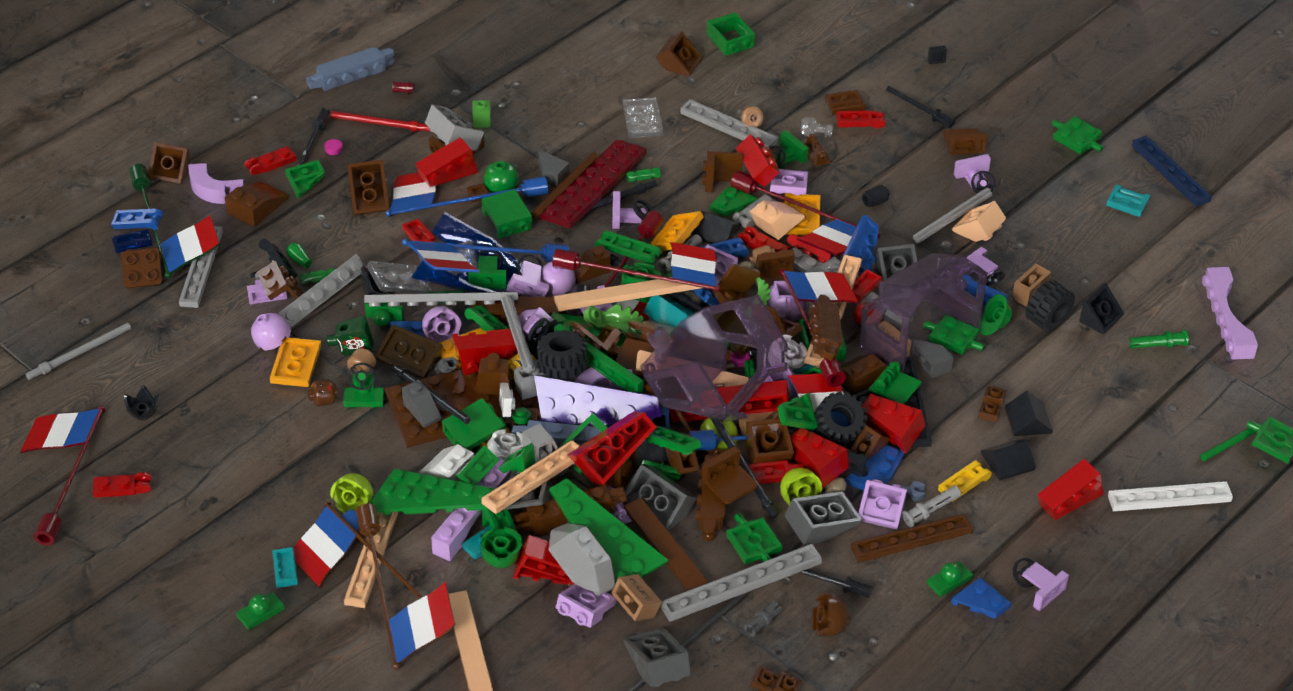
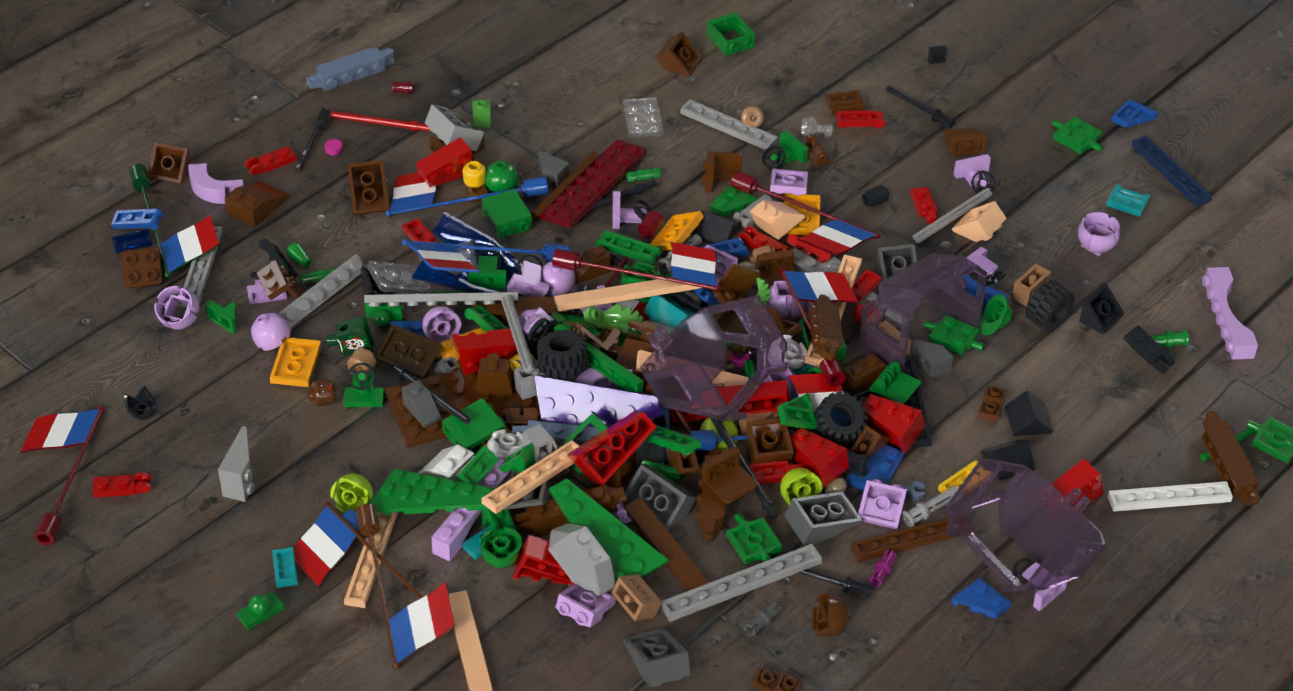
light grey bar [25,323,131,380] -> none
green wing [285,160,325,199] -> none
white plate [499,383,515,417] -> none
green plate [511,407,531,424] -> none
red wedge [735,134,780,187] -> none
blue wing [842,215,879,274] -> none
green tile [927,561,973,597] -> none
none -> lavender piece [154,286,200,330]
none -> green slope [205,300,237,334]
none -> light grey slope [218,426,255,502]
none -> yellow head [463,161,486,187]
none -> magenta pin [869,550,897,587]
none -> red hinge [910,187,938,225]
none -> clear purple windscreen [946,458,1106,593]
none -> lavender piece [1078,212,1120,256]
none -> blue wing [1111,99,1158,128]
none -> black hinge [1123,325,1175,373]
none -> reddish brown hinge [1201,410,1260,506]

